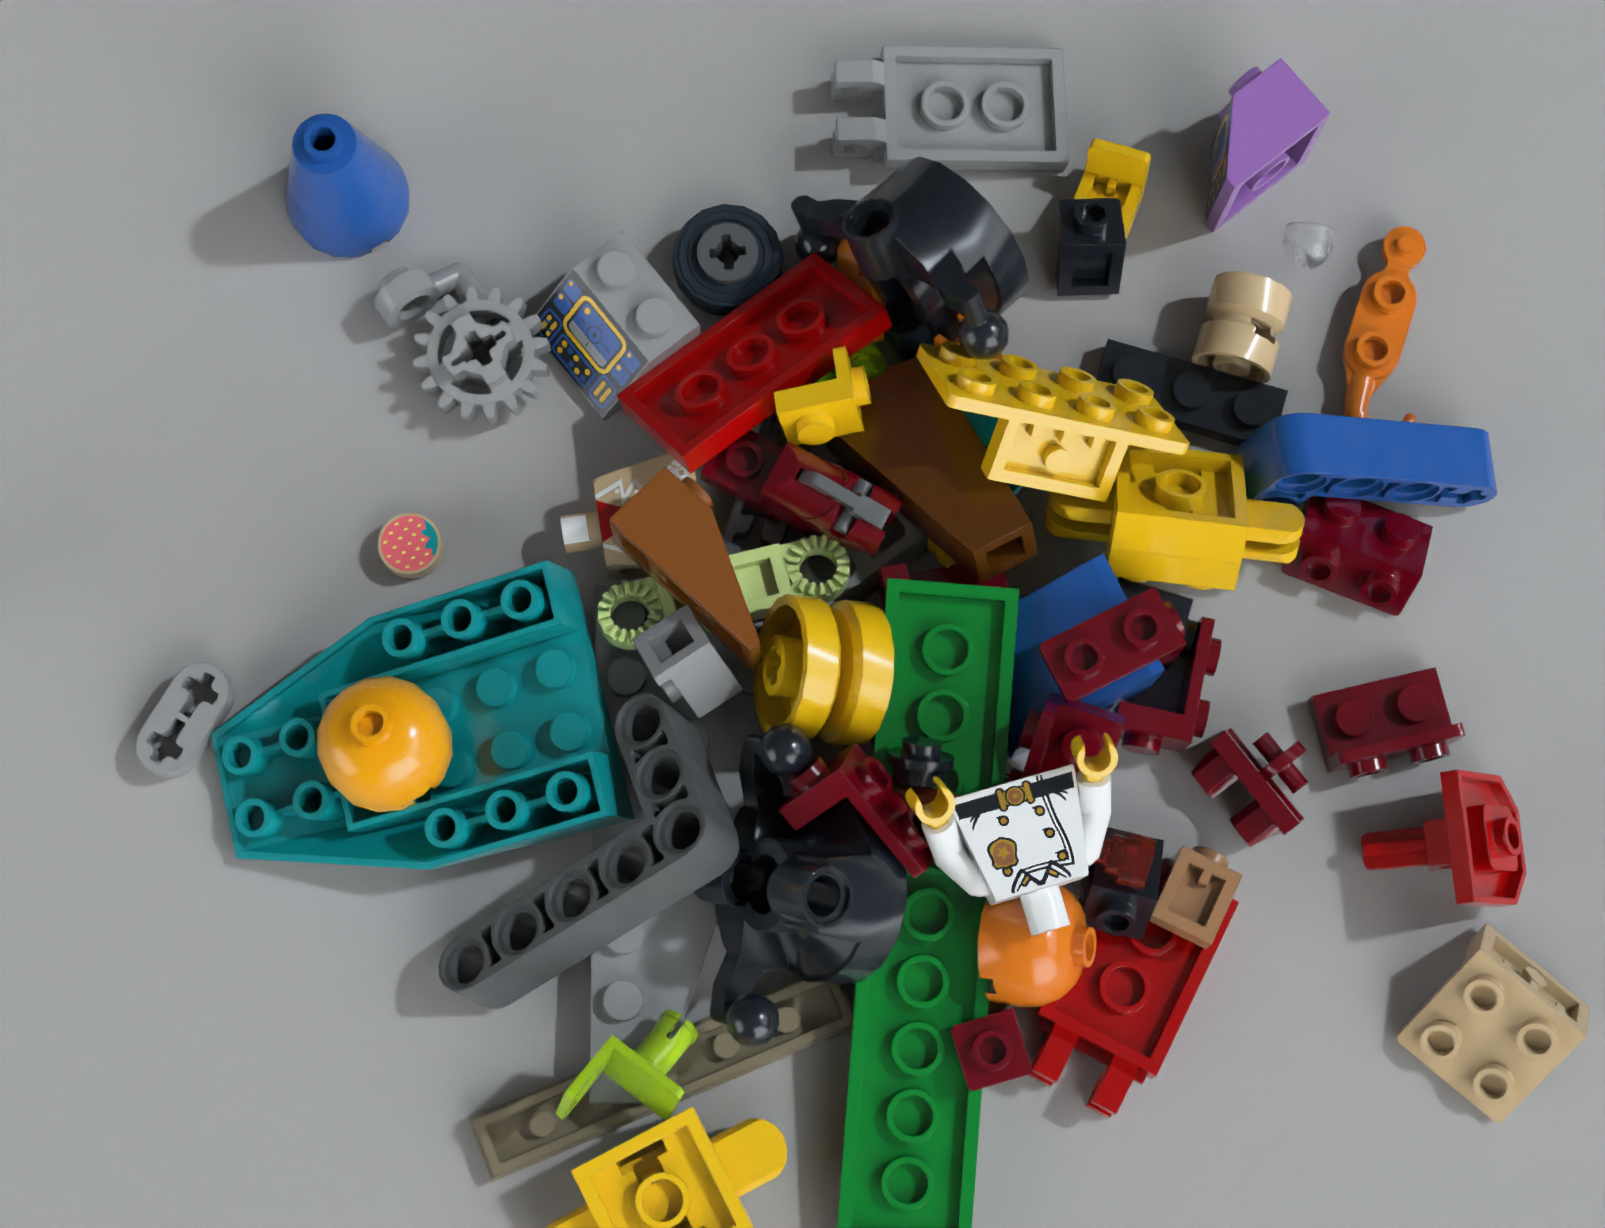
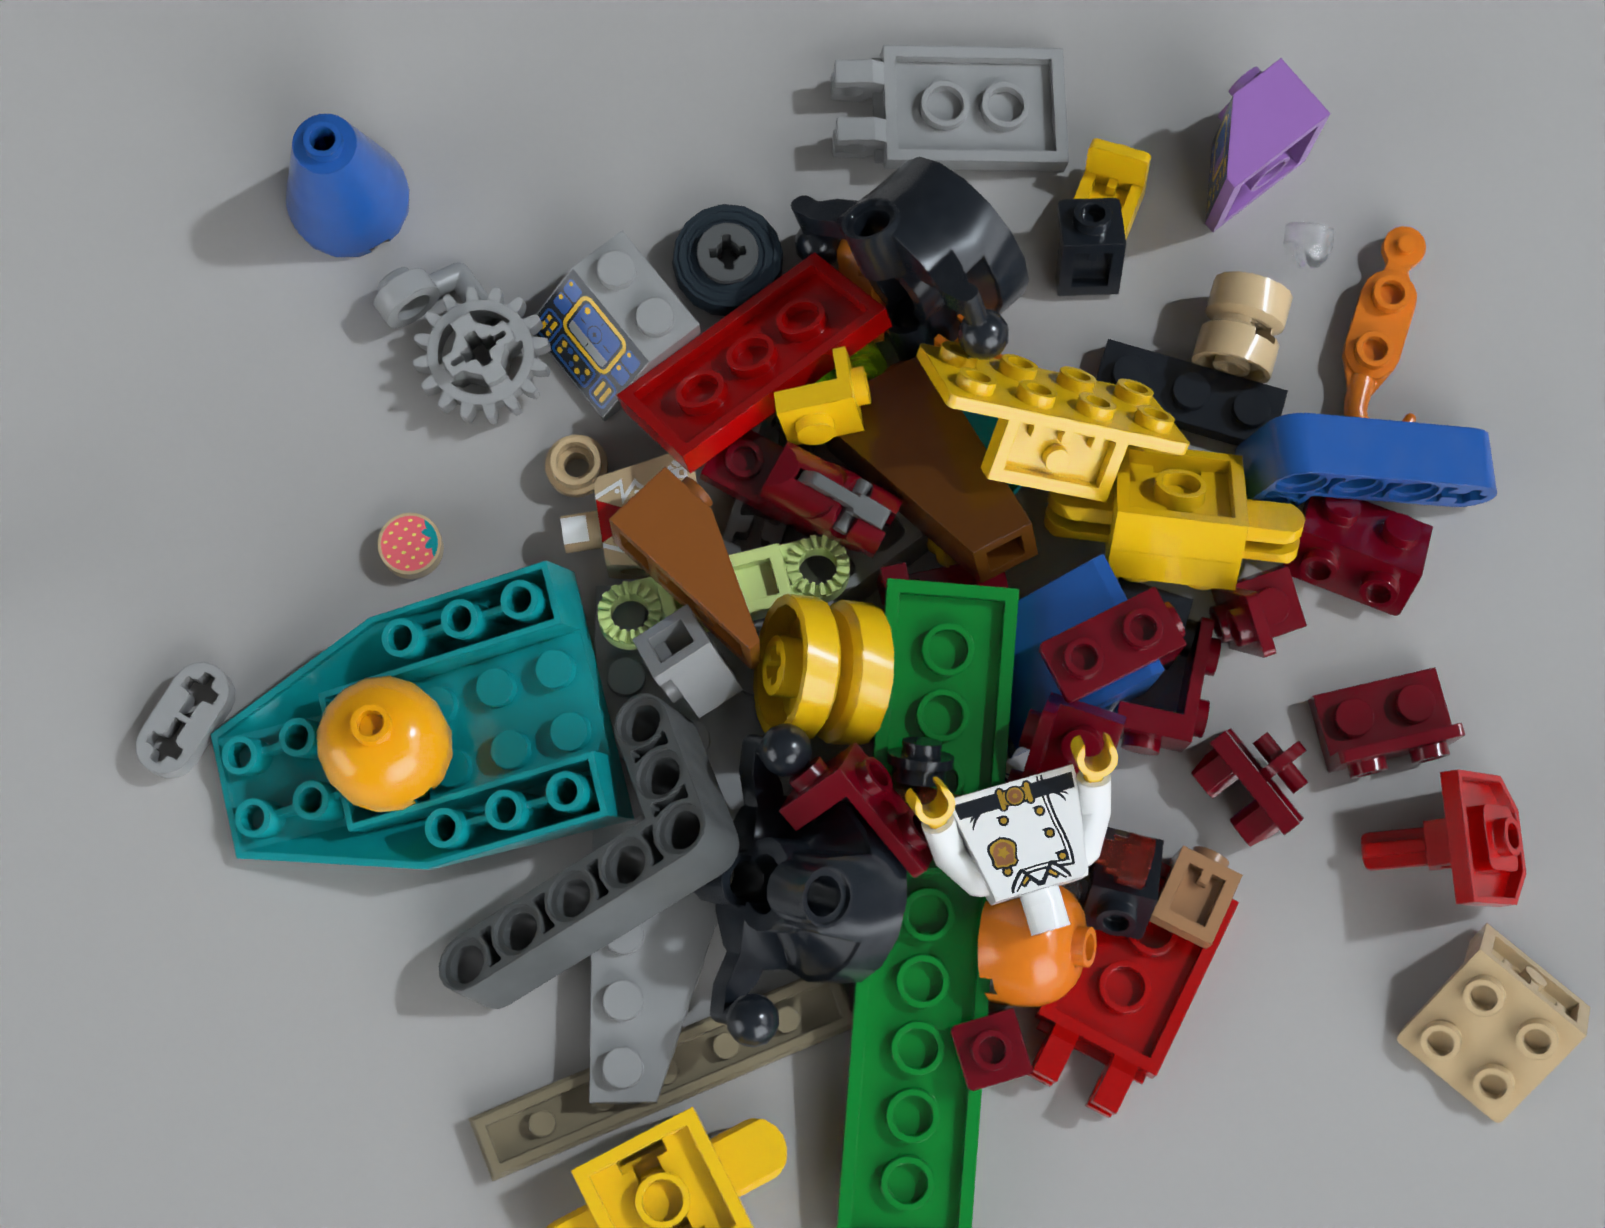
lime bracket [555,1009,698,1120] -> none
none -> tan plate [545,435,608,498]
none -> dark red bracket [1209,565,1307,658]

